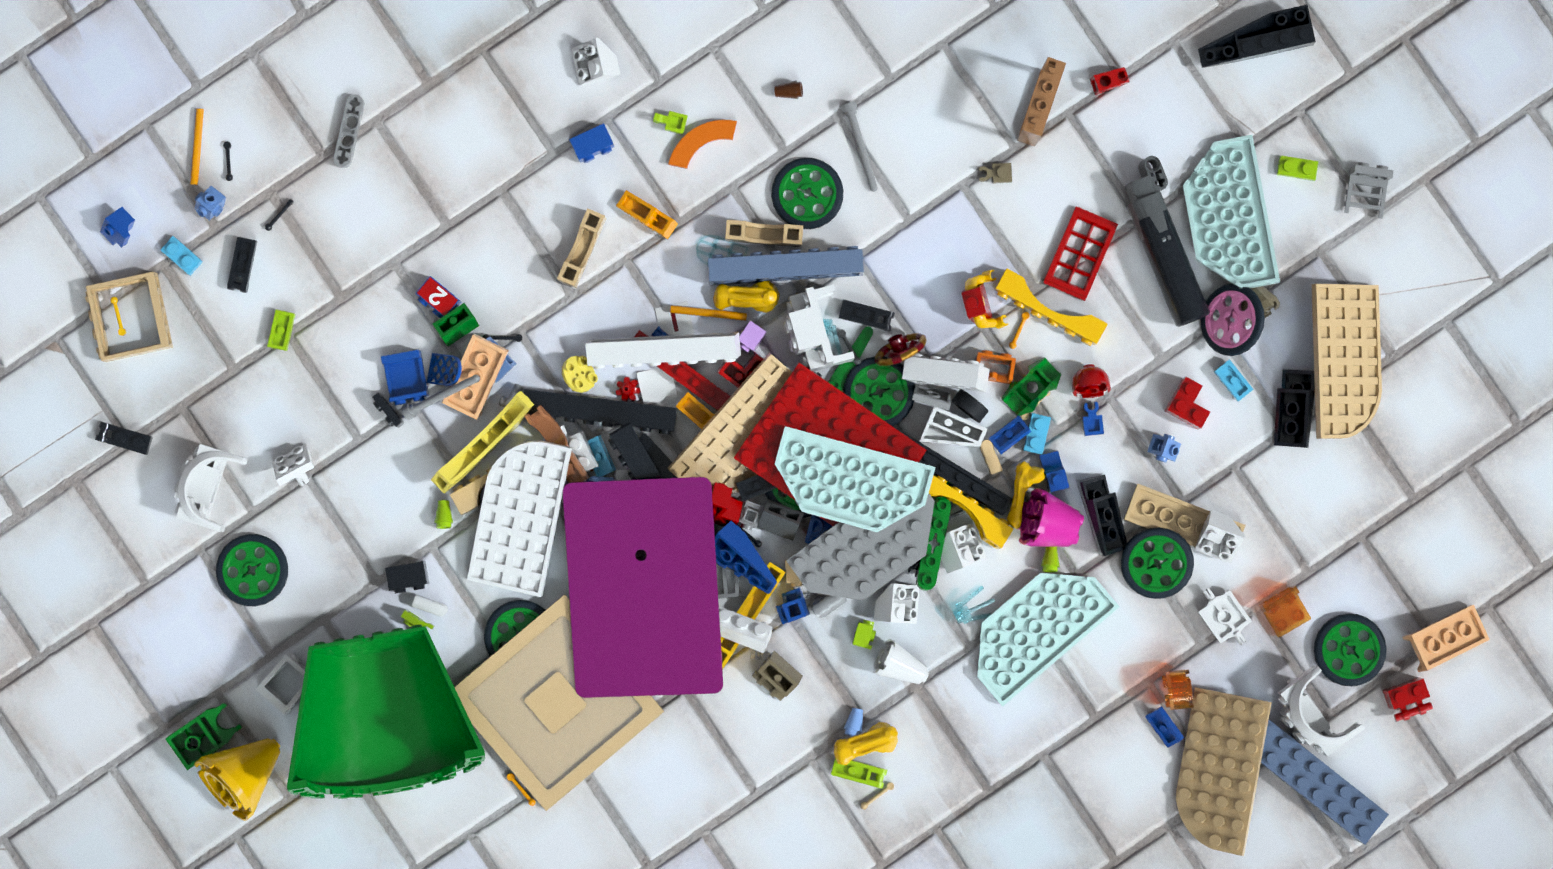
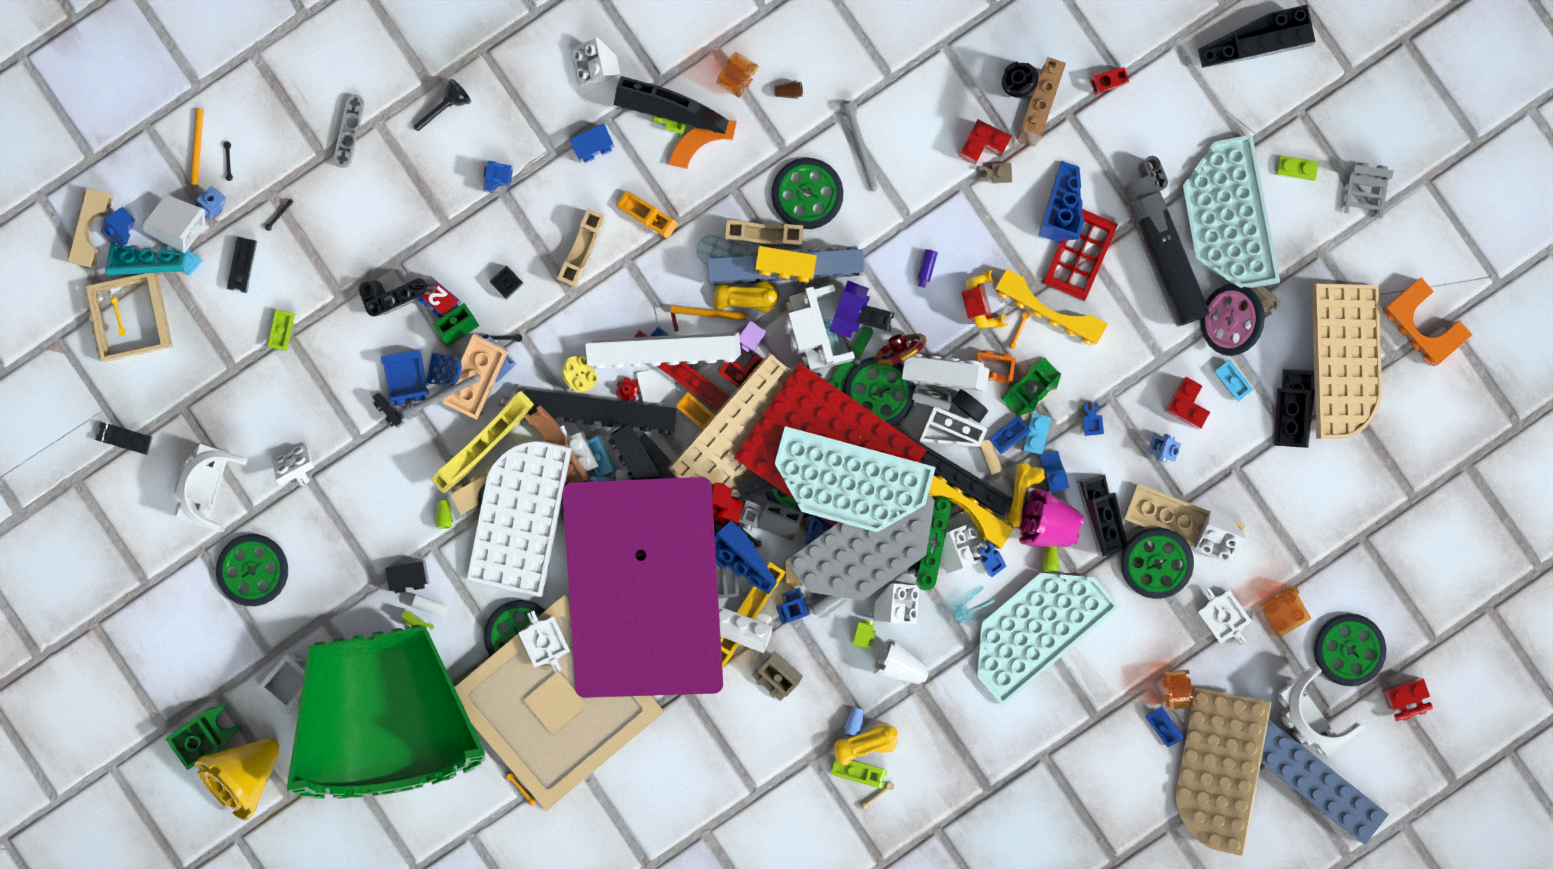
red cylinder [1072,364,1111,398] -> none
light nougat plate [1402,605,1490,672] -> none
none -> tan arch [67,188,114,269]
none -> teal wing [105,244,186,275]
none -> white slope [143,195,205,254]
none -> black beam [359,277,436,317]
none -> black piece [414,79,471,131]
none -> blue brick [483,160,513,194]
none -> black piece [489,265,524,300]
none -> white plate [519,611,570,673]
none -> black wedge [613,76,729,134]
none -> clear orange brick [716,52,759,98]
none -> yellow brick [755,246,817,283]
none -> dark purple brick [829,280,870,339]
none -> dark purple cylinder [917,249,938,288]
none -> red brick [959,119,1012,165]
none -> blue plate [978,541,1007,577]
none -> black cone [1001,62,1039,99]
none -> blue wedge [1038,161,1084,241]
none -> orange arch [1383,277,1472,366]

